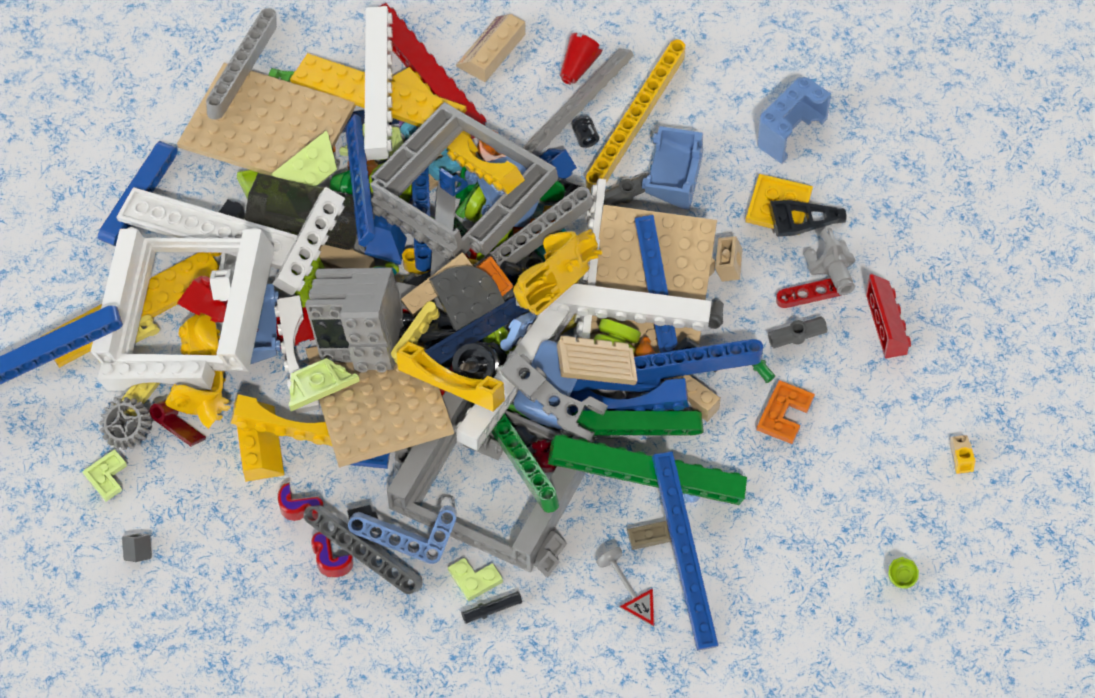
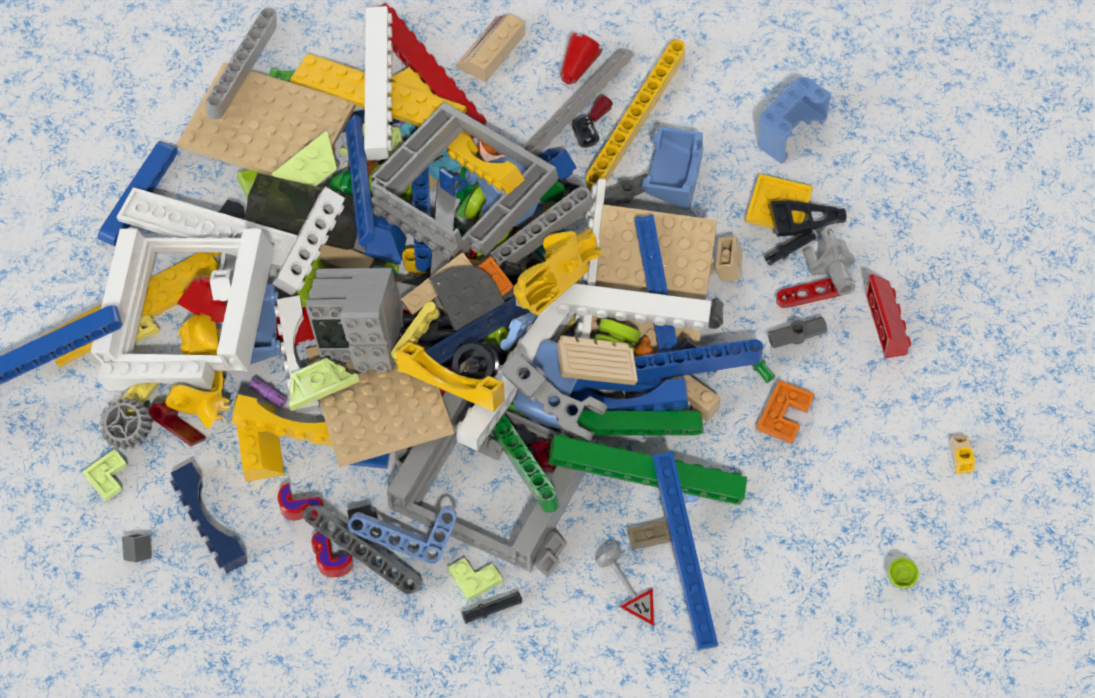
none -> dark blue arch [170,462,248,574]
none -> medium lavender pin [249,378,288,408]
none -> dark red cone [588,95,613,122]
none -> black pin [764,230,816,266]

